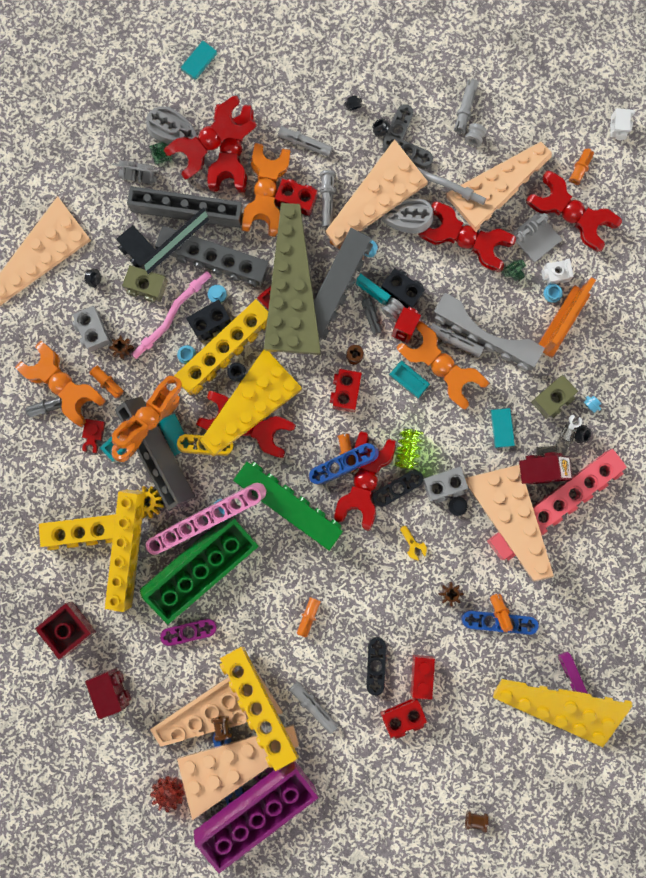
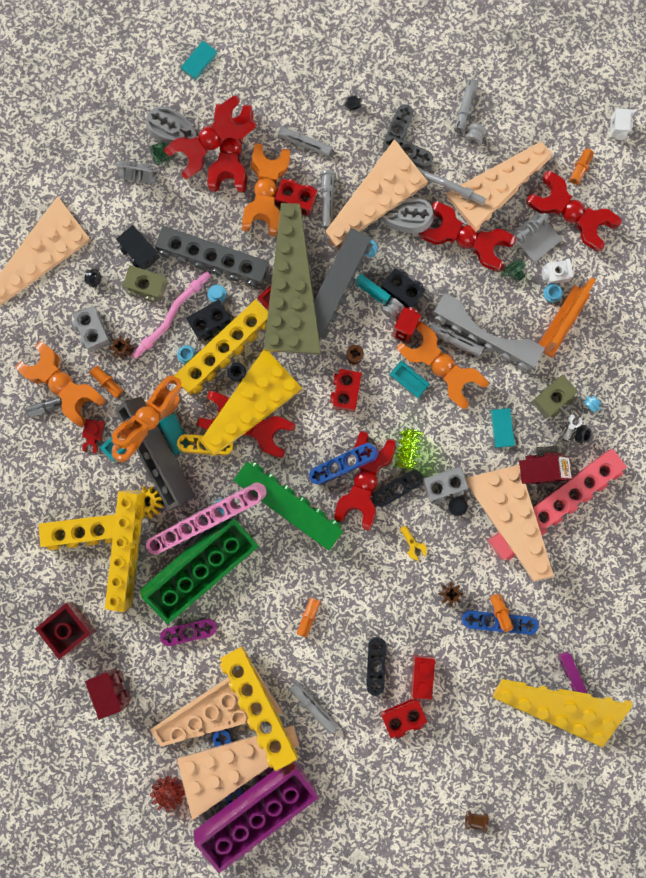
dark grey brick [127,186,244,228] -> none
sticker [143,207,209,274] -> none
reddish brown bush [211,716,232,741] -> none
orange axle [338,434,356,473] -> none
dark grey axle [361,298,383,335] -> none
black plate [372,118,390,136] -> none

